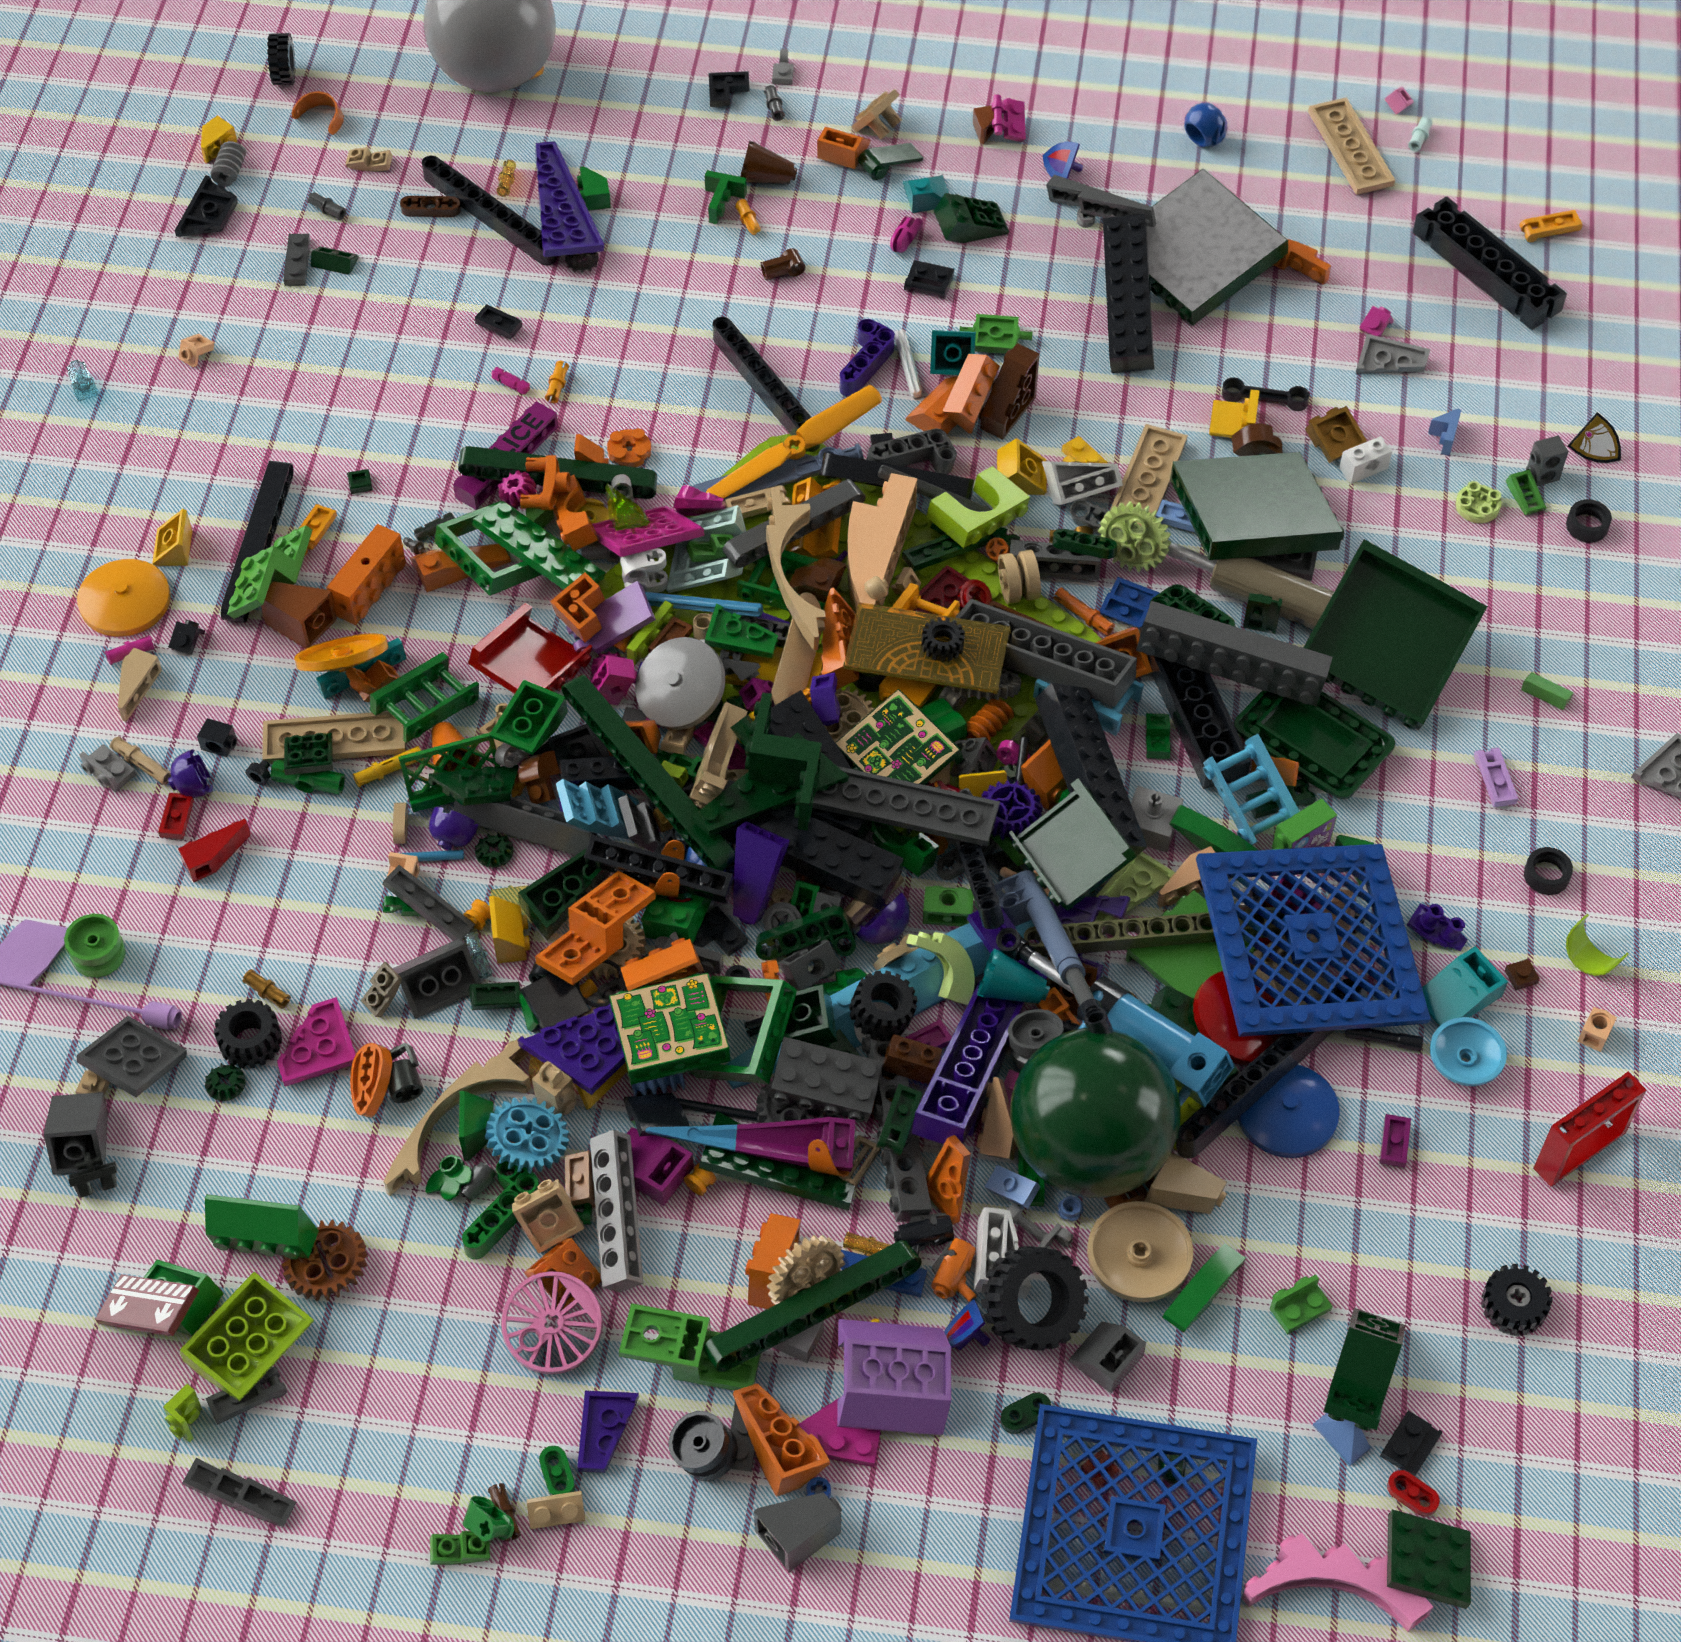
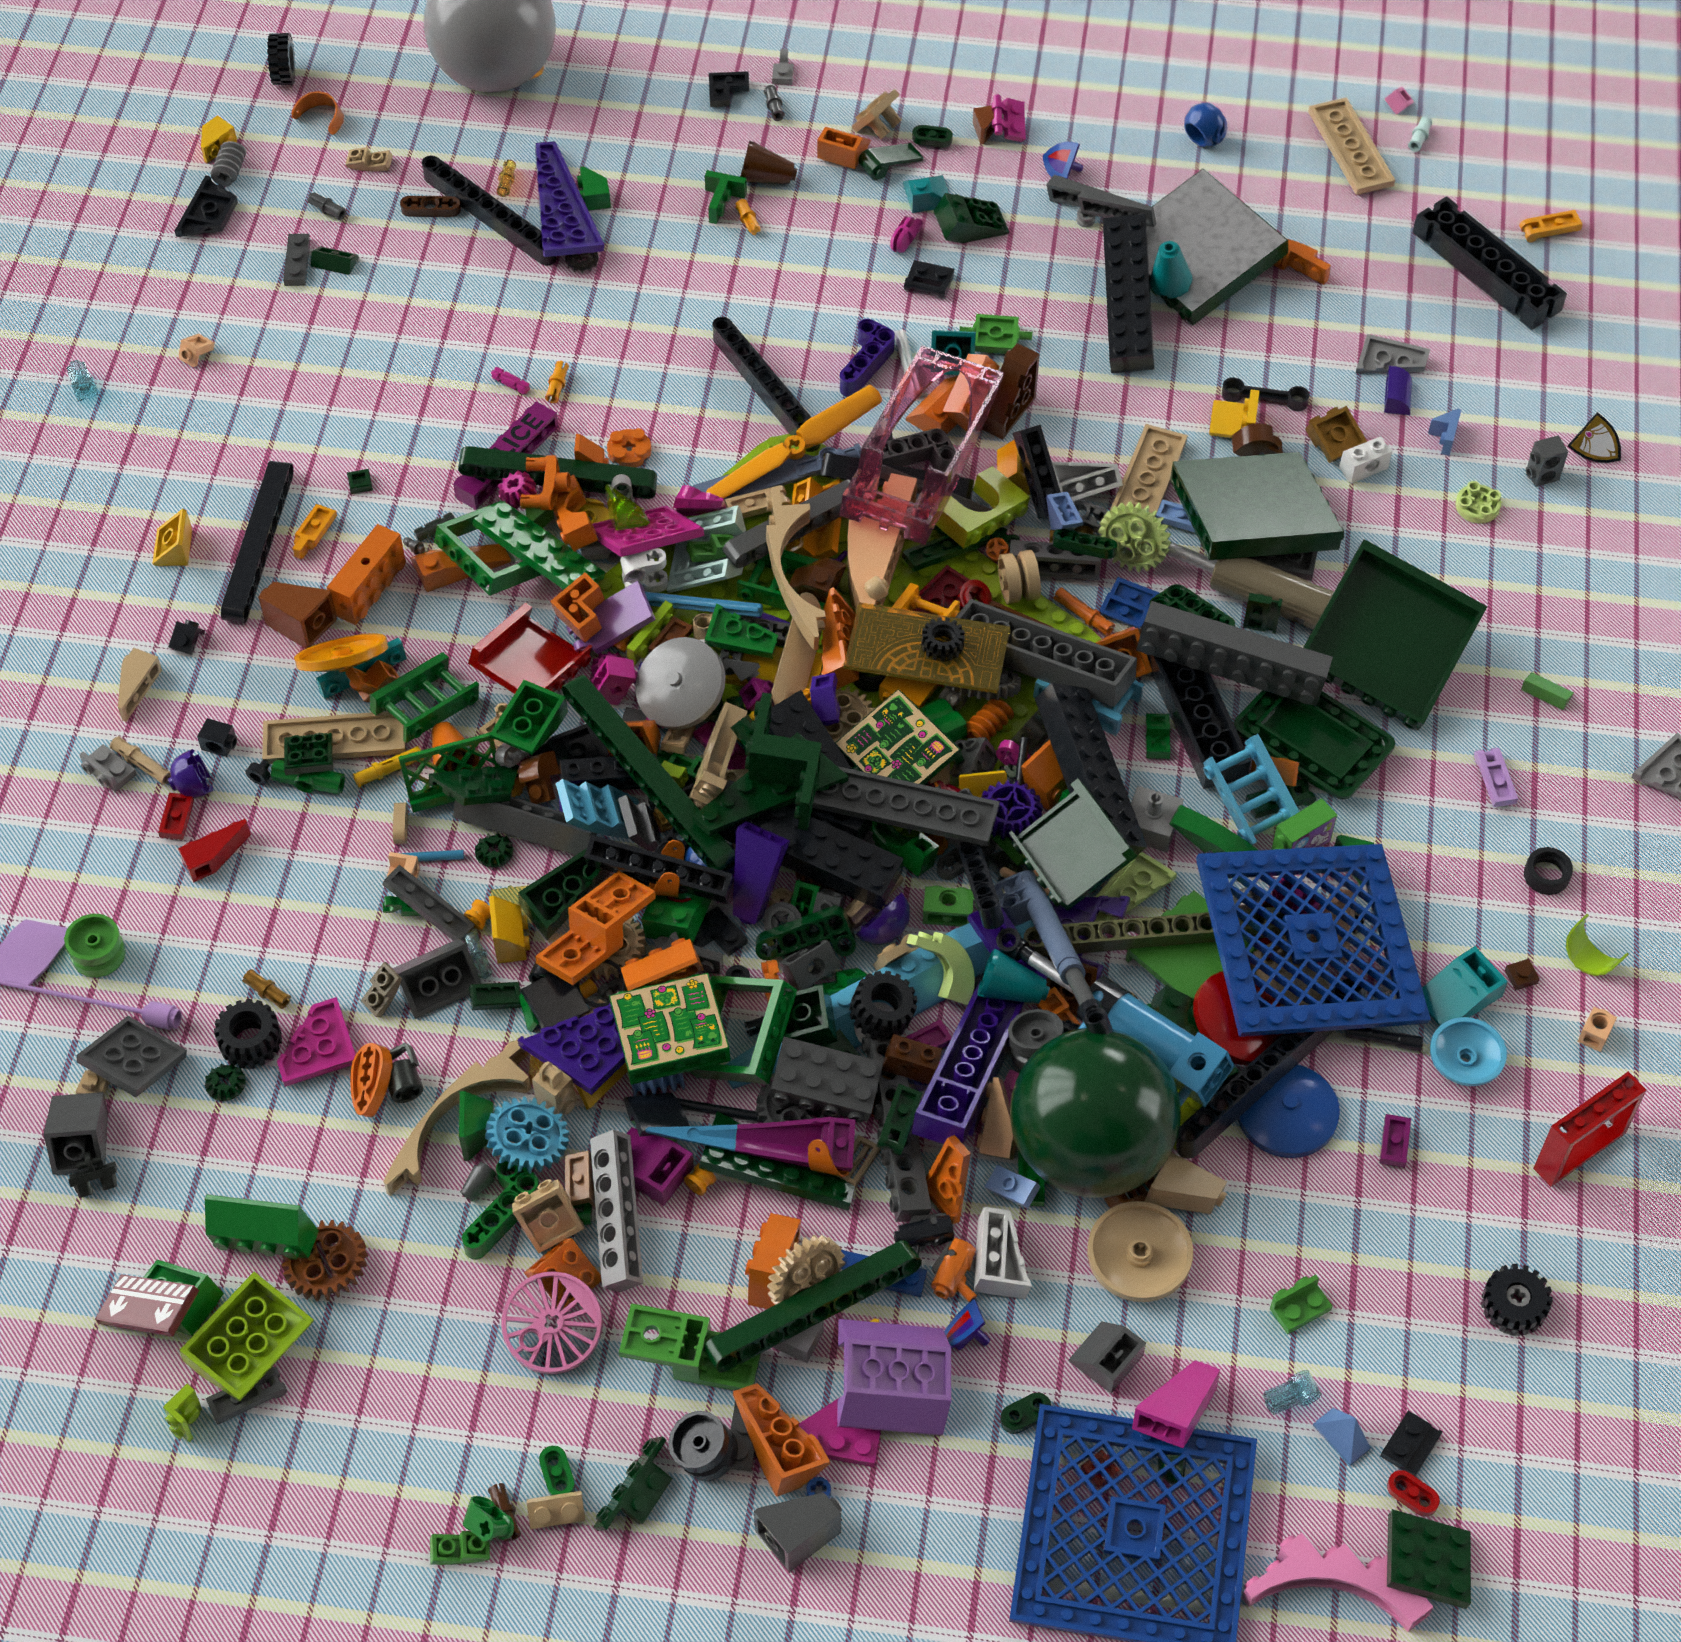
light orange dish [77,559,171,637] -> none
dark pink pin [105,635,154,665] -> none
dark grey slope [182,1458,297,1528] -> none
bright green bracket [227,525,312,619] -> none
green plate [425,1154,472,1202] -> none
dark purple cylinder [429,807,479,850] -> none
black plate [474,304,522,340] -> none
dark purple wing [577,1390,639,1473] -> none
reddish brown piece [760,248,806,280] -> none
clear yellow pin [843,1232,890,1256] -> none
tan tile [891,567,921,595] -> none
black tyre [981,1246,1089,1351] -> none
light grey bar [1007,1203,1074,1249] -> none
medium blue plate [1058,1196,1083,1221] -> none
yellow plate [1061,436,1108,463] -> none
light nougat slope [1157,846,1215,908] -> none
green slope [1162,1243,1246,1333] -> none
dark green bracket [1323,1308,1406,1431] -> none
dark pink bracket [1359,306,1394,337] -> none
dark purple connector [1407,903,1468,951] -> none
bright green slope [1506,469,1546,516] -> none
black tyre [1566,499,1612,543] -> none
none -> dark green bracket [593,1436,673,1531]
none -> clear pink windscreen [839,345,1004,545]
none -> dark green plate [912,125,953,148]
none -> black brick [1012,425,1061,519]
none -> medium blue slope [1046,492,1083,530]
none -> dark pink slope [1132,1360,1220,1448]
none -> teal cone [1150,241,1193,298]
none -> clear light blue piece [1263,1370,1322,1415]
none -> dark purple brick [1384,366,1412,416]

